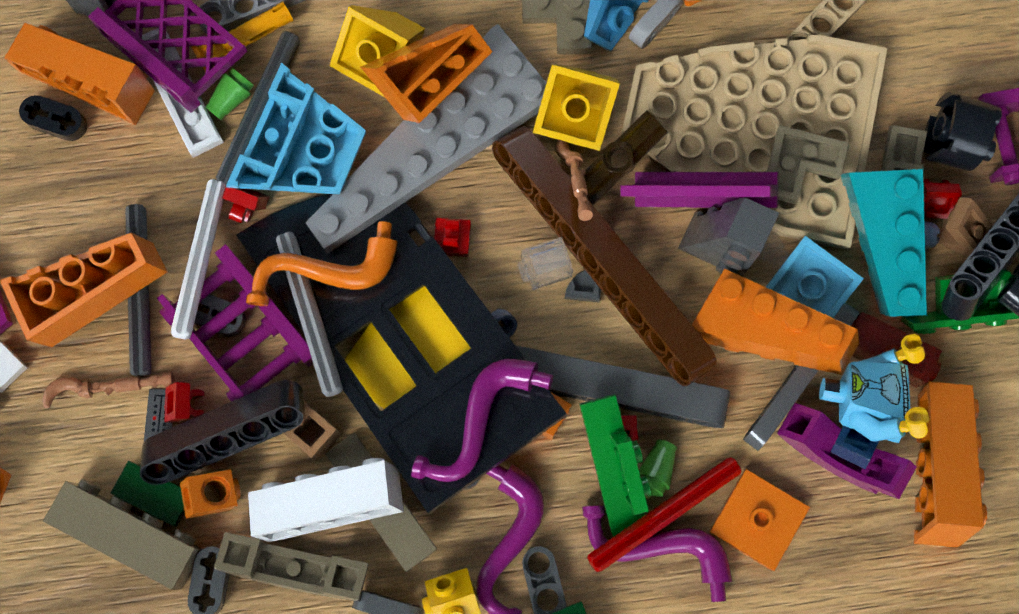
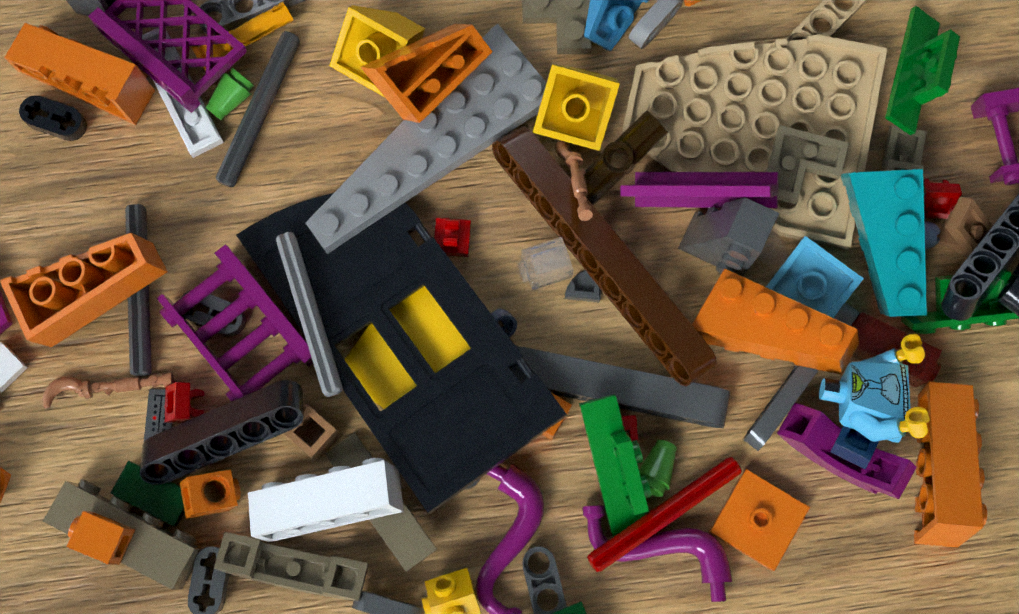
white axle [171,179,226,340] -> none
red tile [222,187,270,223] -> none
medium azure wedge [226,63,366,194] -> none
orange animal [246,221,398,306] -> none
magenta animal [411,359,553,482] -> none
black brick [923,92,1002,171] -> none
none -> orange brick [66,511,136,565]
none -> green bracket [885,6,960,135]

